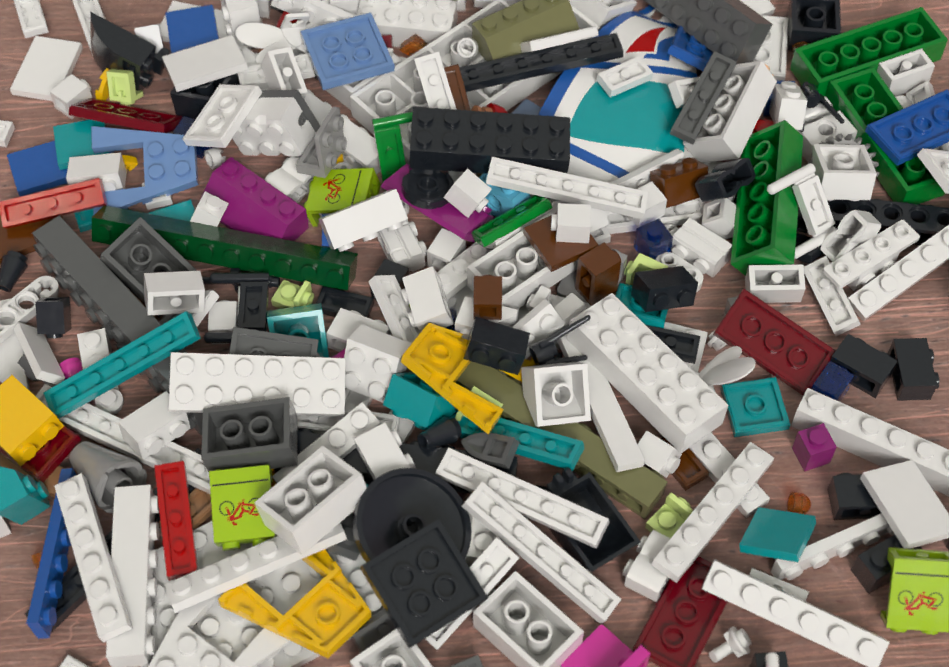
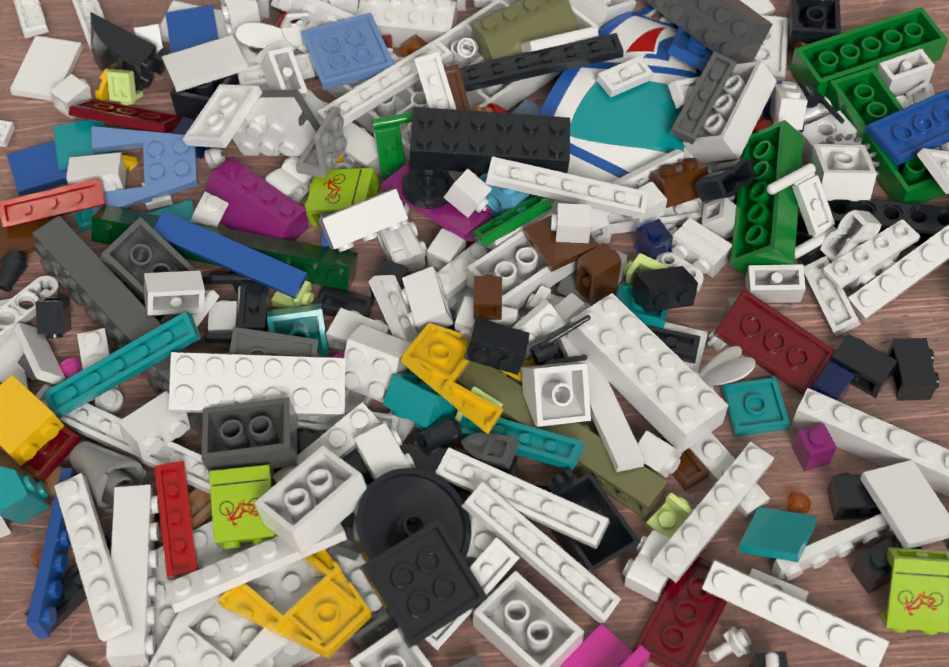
none -> blue tile [153,210,308,299]
none -> white plate [317,39,453,127]

